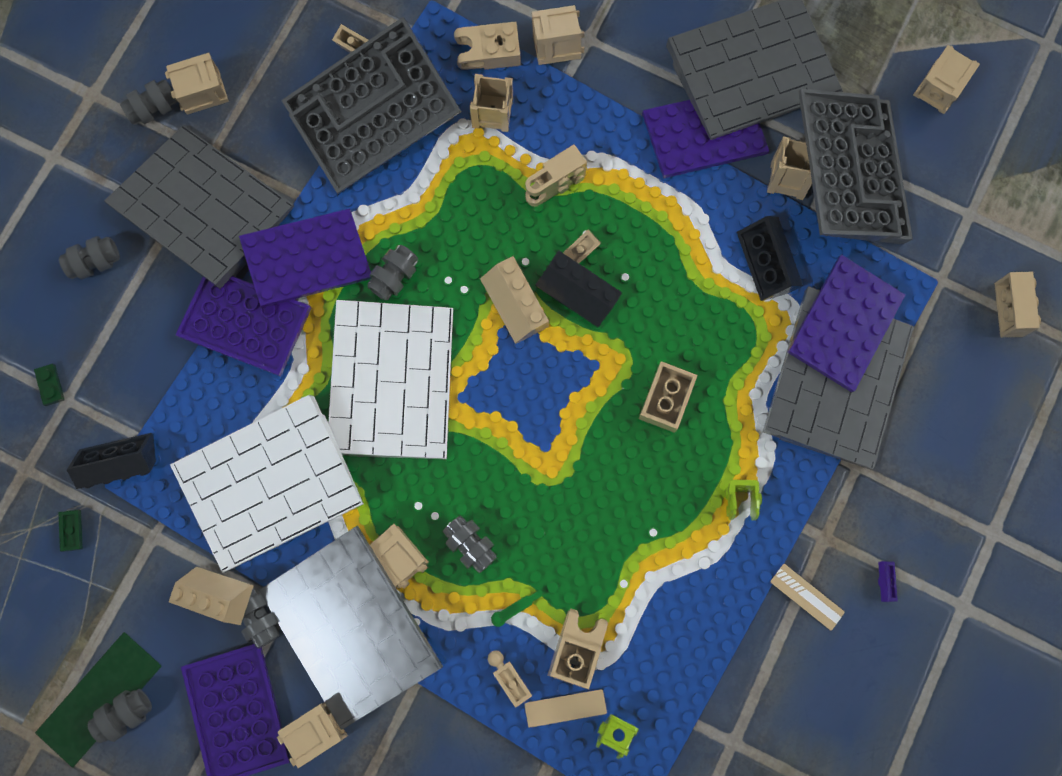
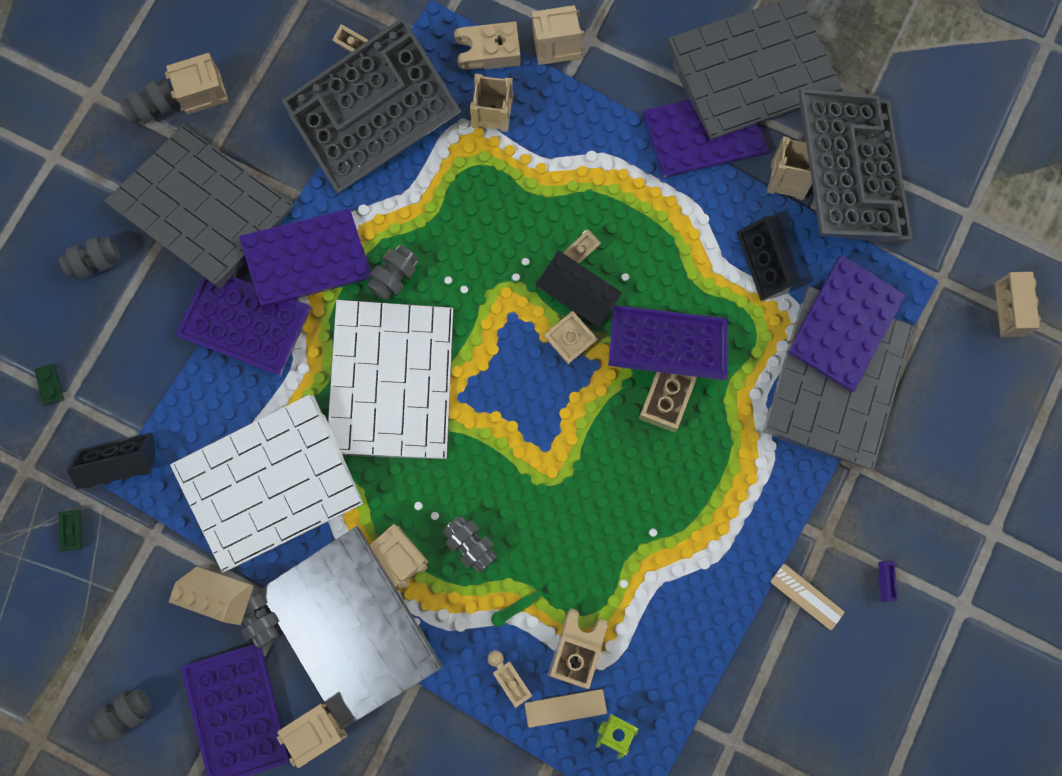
dark green sticker [35,632,161,768] -> none
tan slope [480,256,549,344] -> none
tan brick [525,144,587,207] -> none
lime piece [725,480,762,521] -> none
tan container [913,45,980,114] -> none
none -> tan plate [544,311,598,365]
none -> dark purple plate [608,305,728,380]

